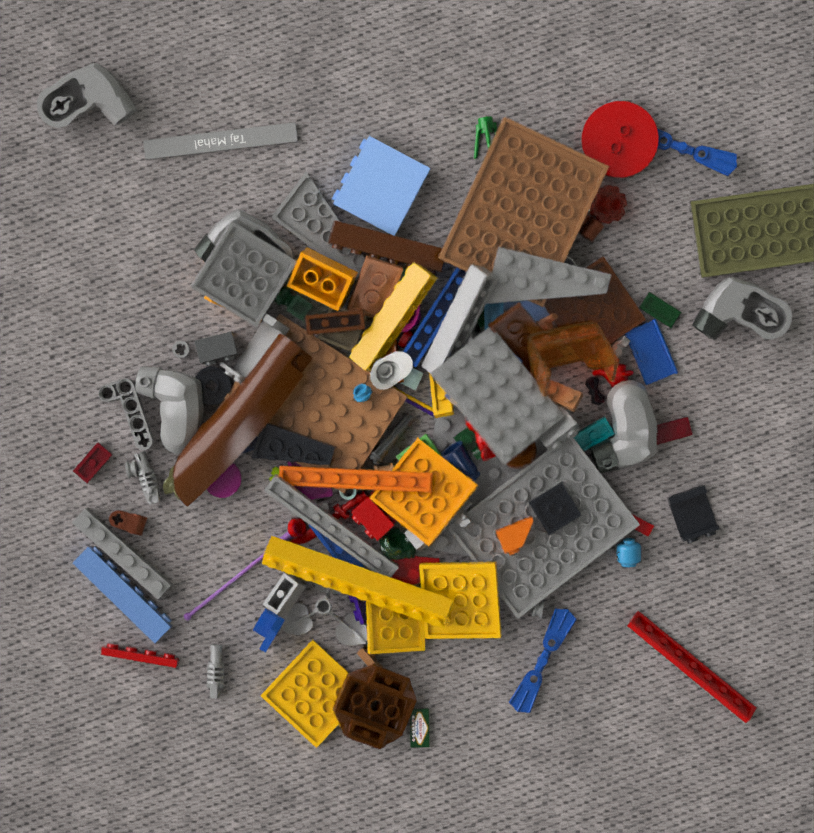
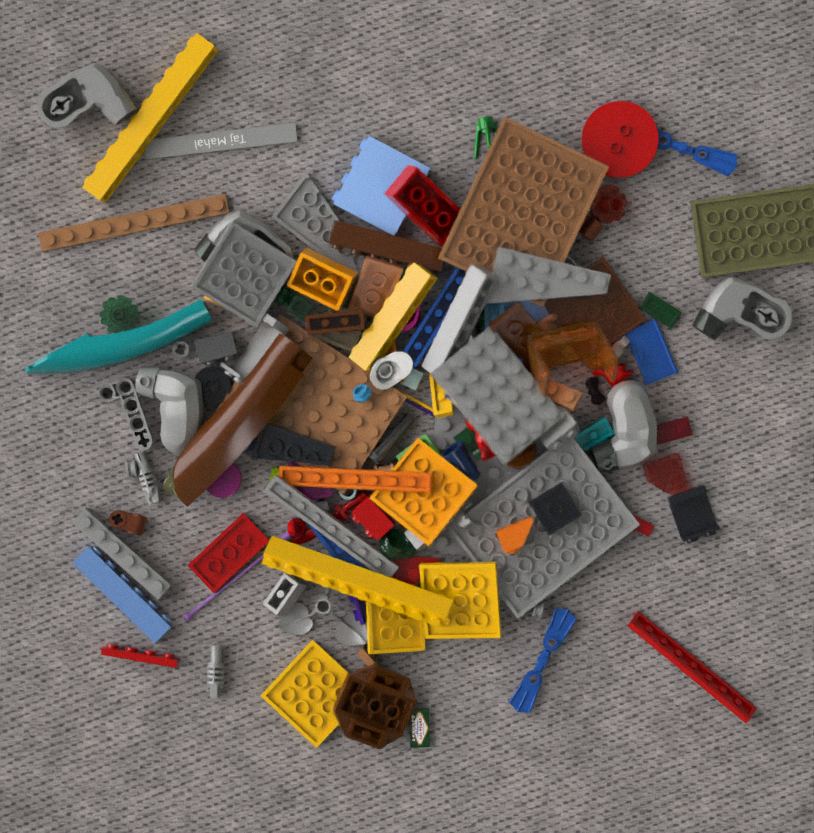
dark red plate [73,442,113,484] -> none
blue panel [253,609,285,653] -> none
red tile [398,330,414,349] -> none
dark azure head [616,538,641,567] -> none
none -> teal slope [25,299,213,374]
none -> medium nougat plate [38,194,230,252]
none -> yellow brick [82,33,219,204]
none -> clear green plant [99,295,140,333]
none -> red plate [187,513,270,593]
none -> red brick [384,165,460,246]
none -> clear red plate [642,453,689,495]

